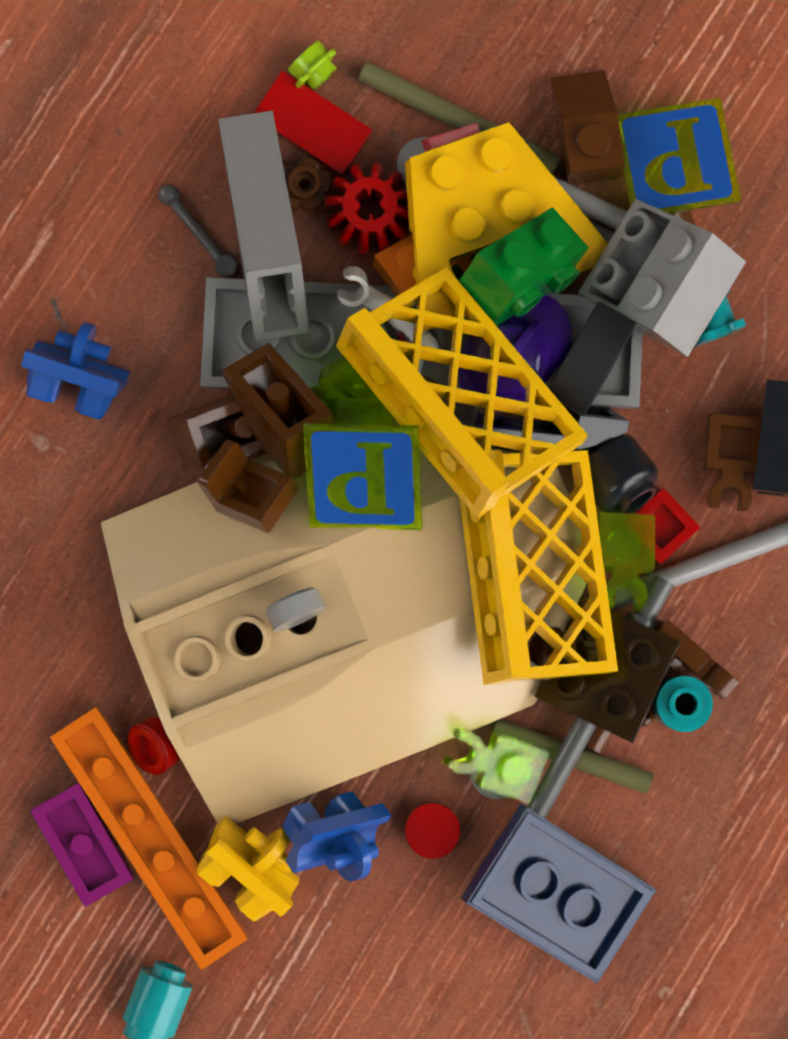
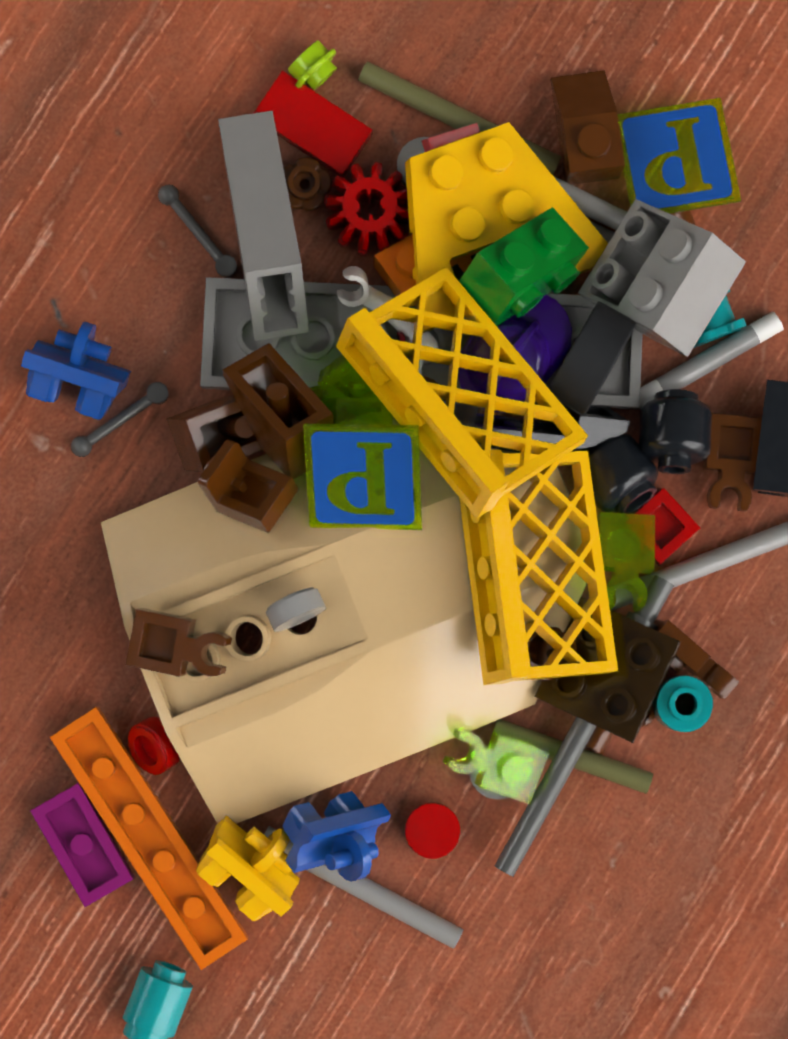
tile [461,804,656,983] -> none
none -> dark grey hinge [71,382,169,457]
none -> reddish brown plate [125,608,232,677]
none -> light grey bar [264,826,464,949]
none -> light grey bar [639,311,784,410]
none -> black head [639,389,712,474]

